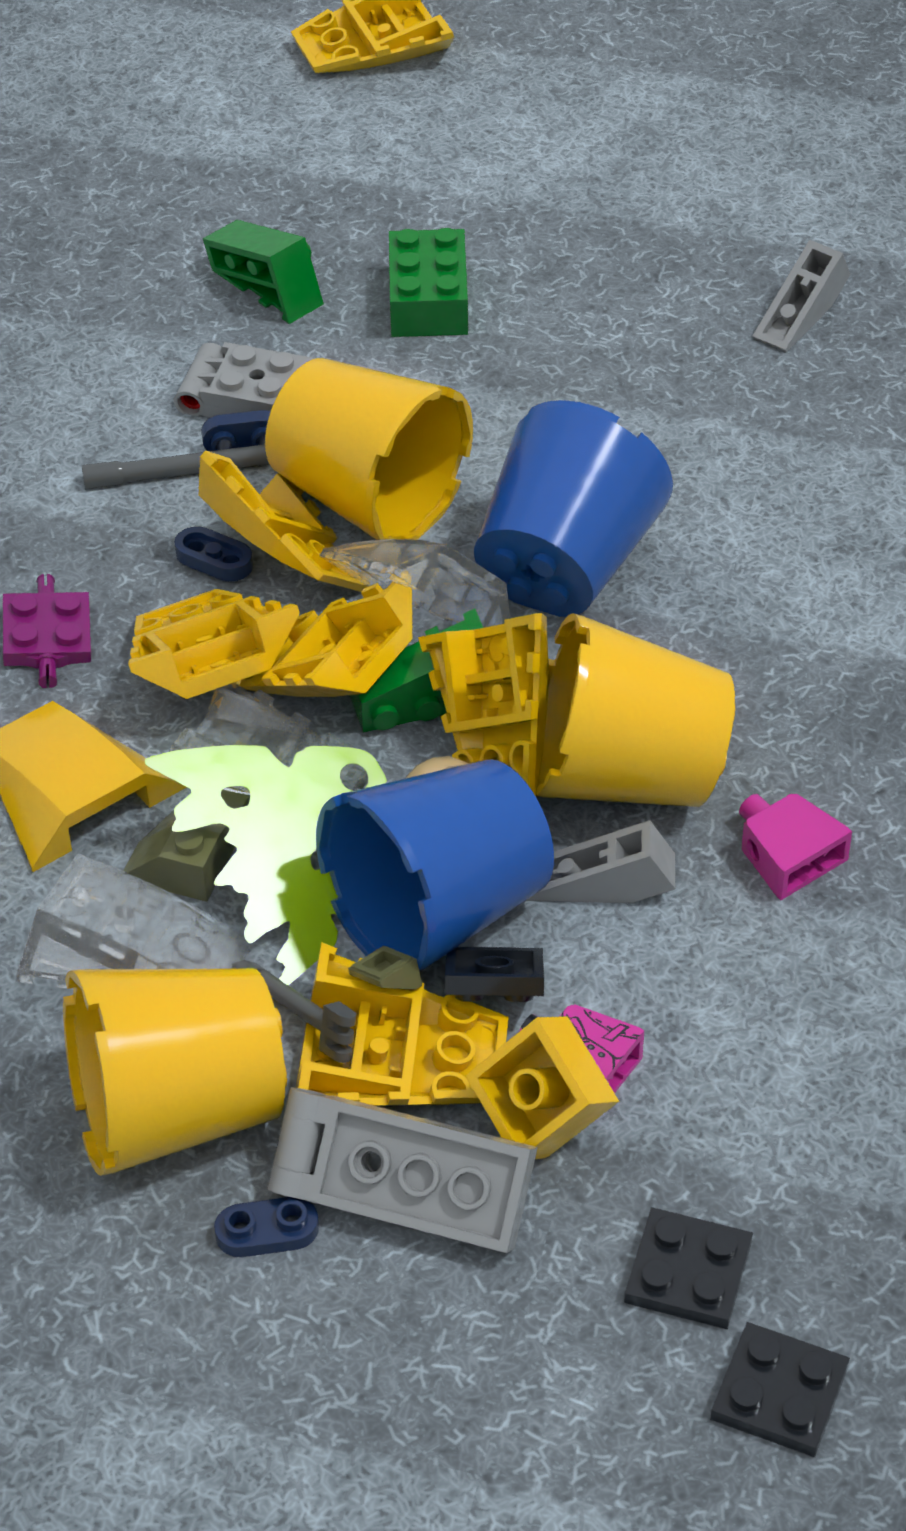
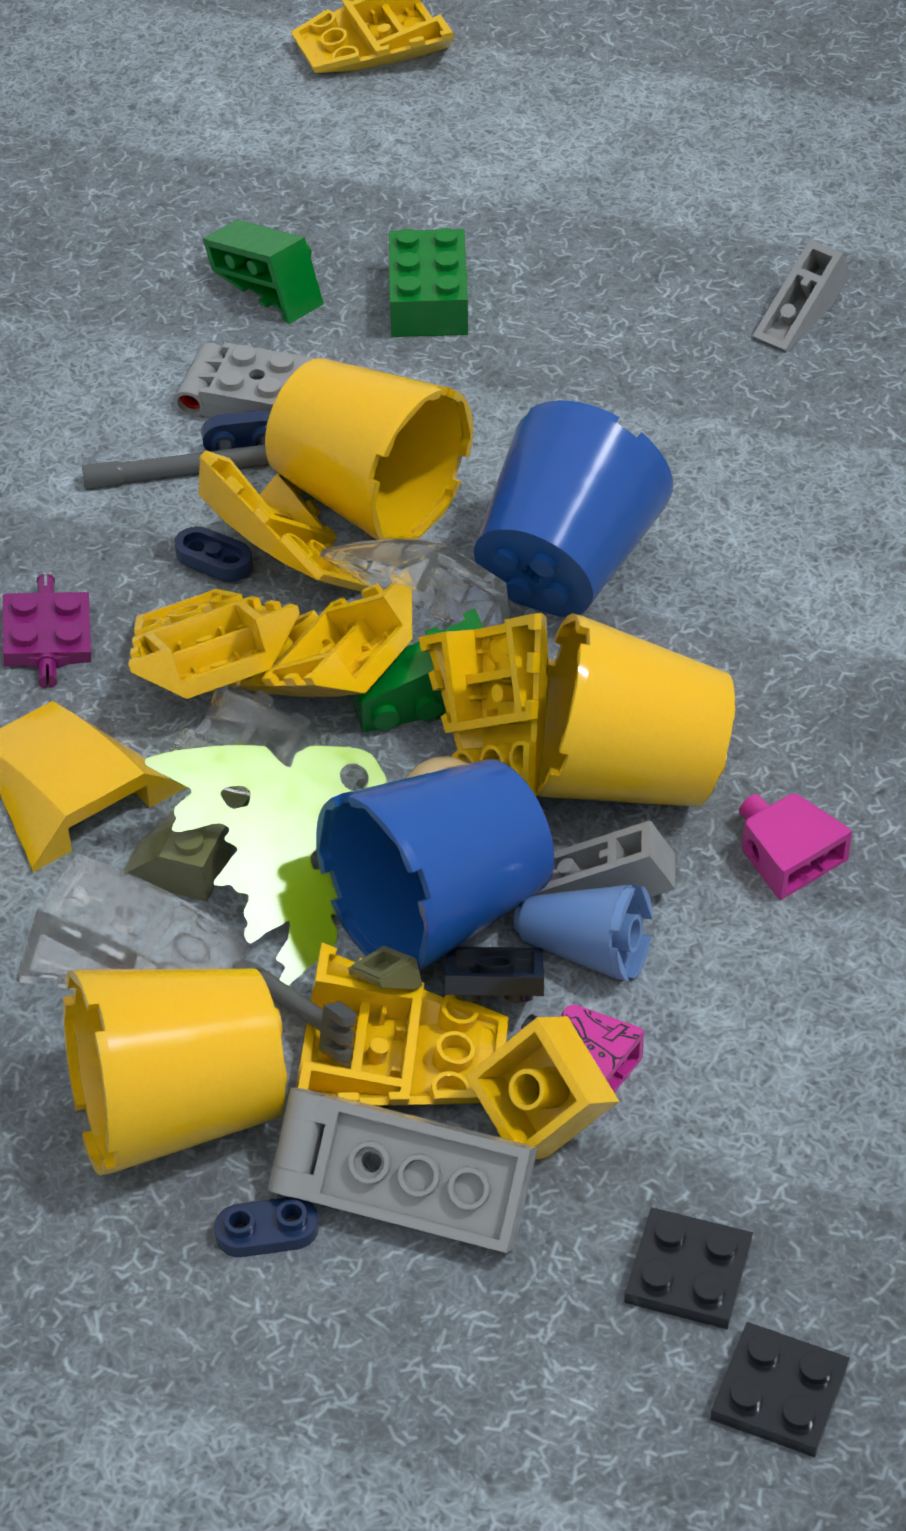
none -> medium blue cone [514,884,652,981]

